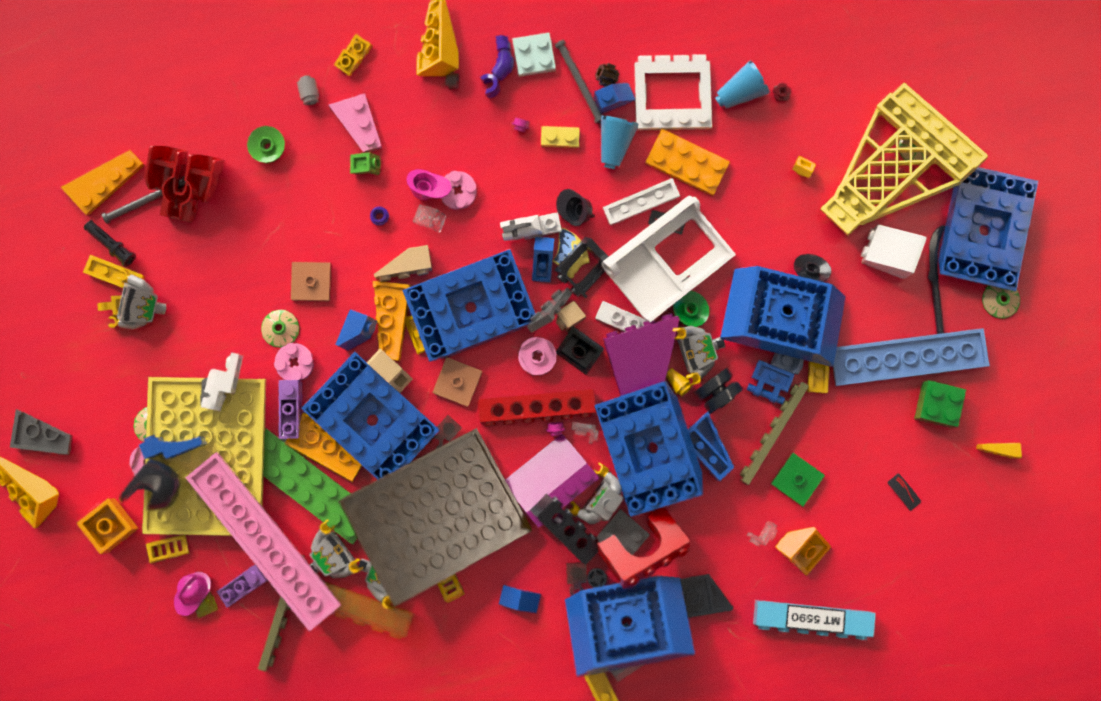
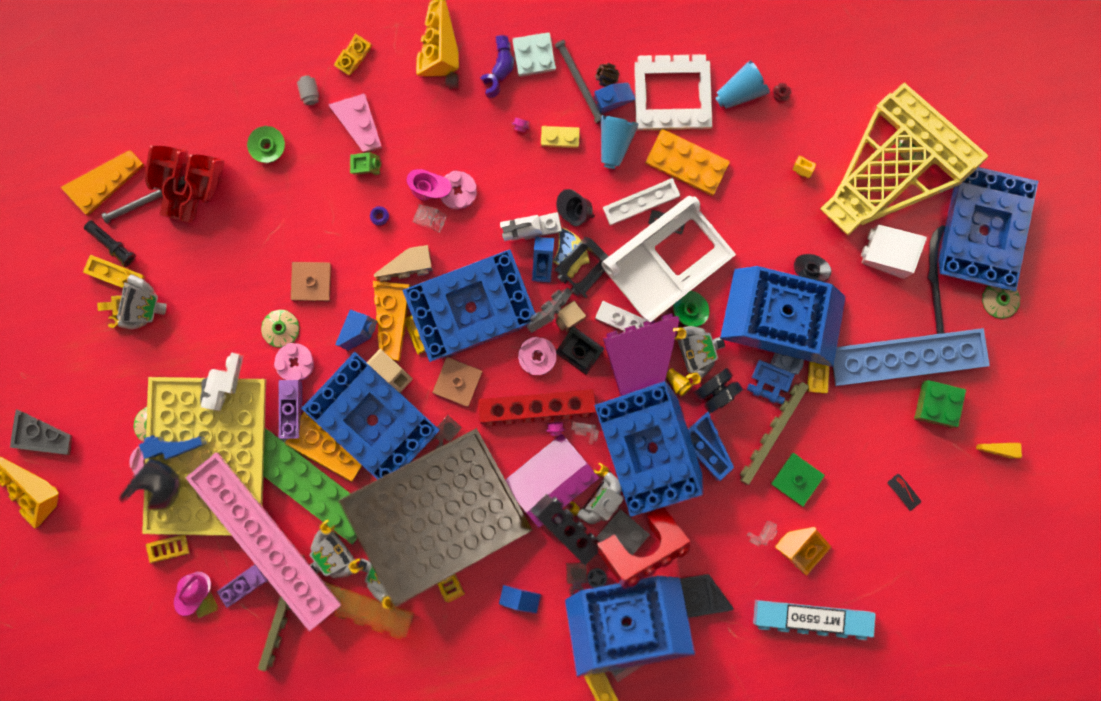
light orange brick [77,498,139,554] -> none

